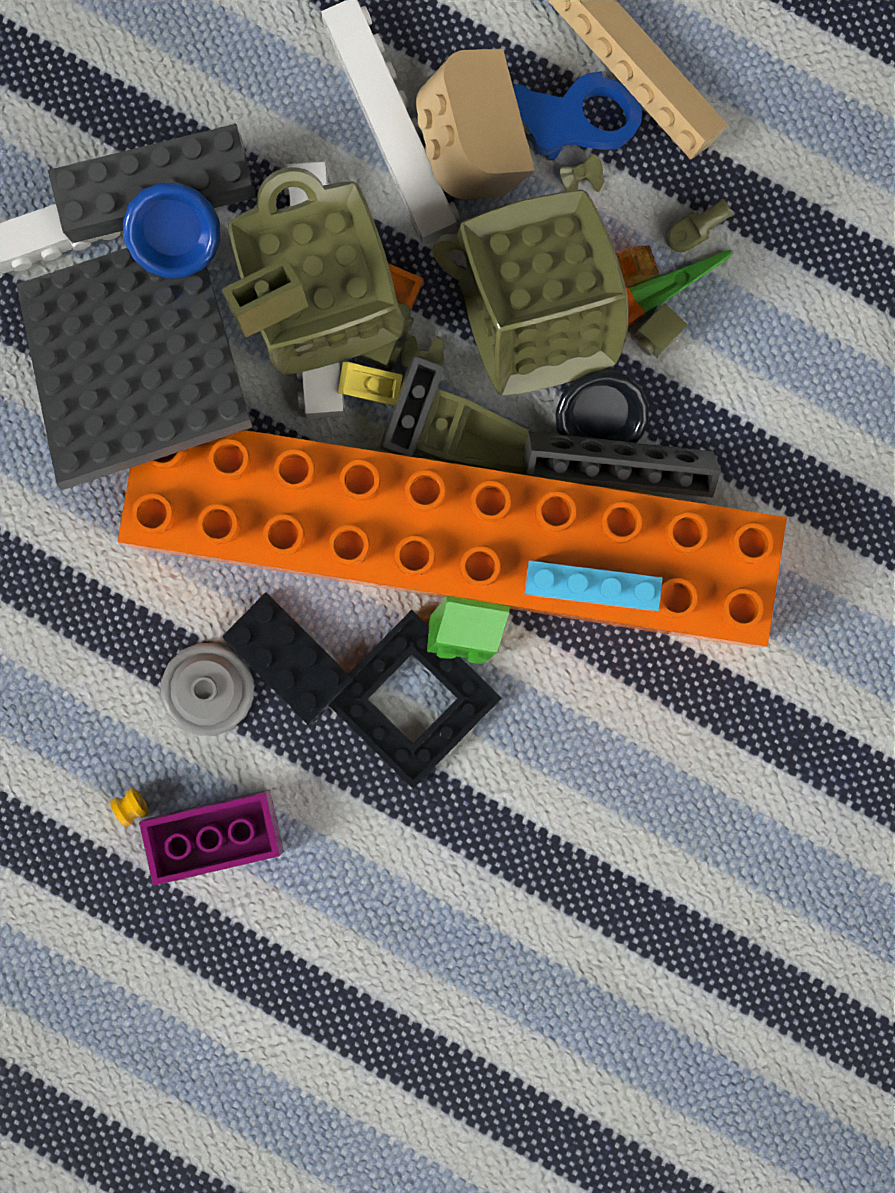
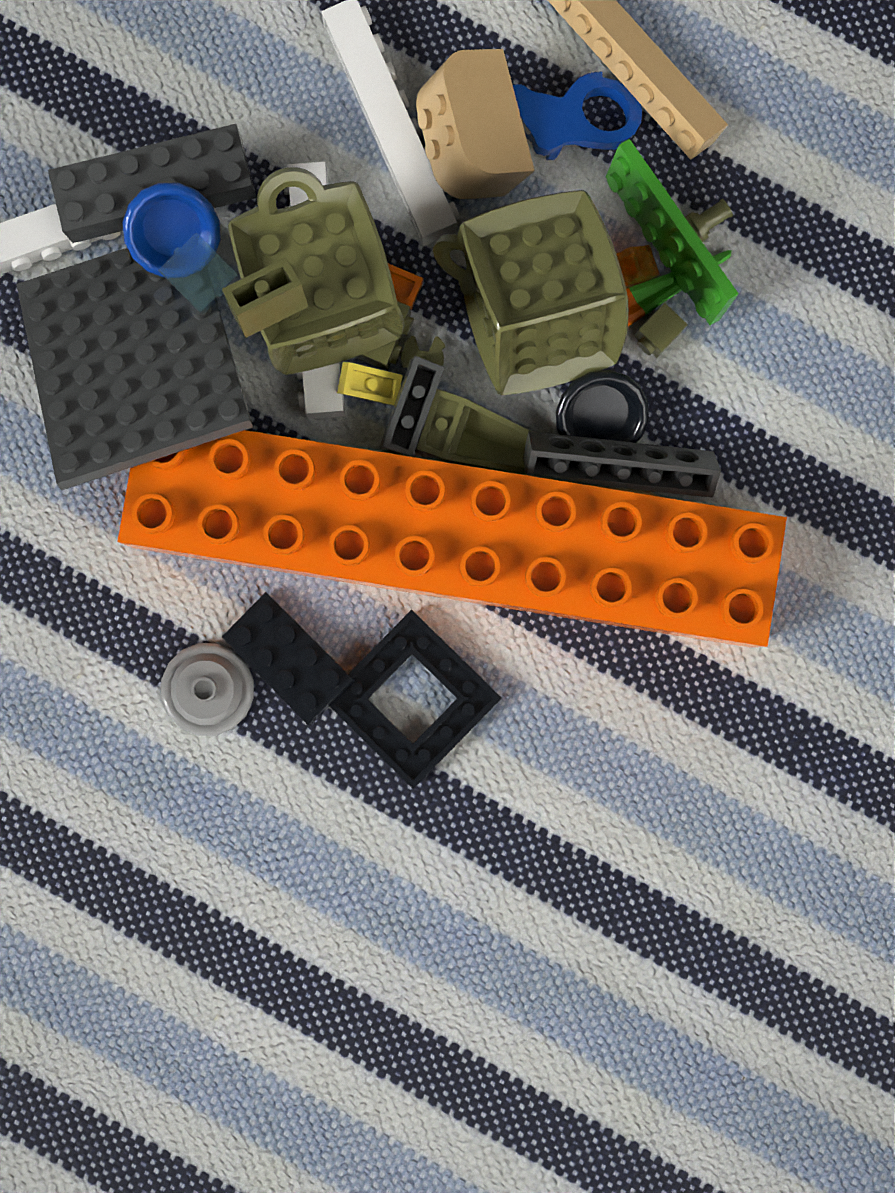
yellow wheel [110,787,149,828] -> none
magenta brick [139,789,284,886] -> none
slope [427,595,510,664] -> none
medium azure plate [524,561,663,611] -> none
olive piece [559,154,605,192] -> none
none -> clear light blue piece [158,232,238,312]
none -> bright green plate [605,139,739,326]

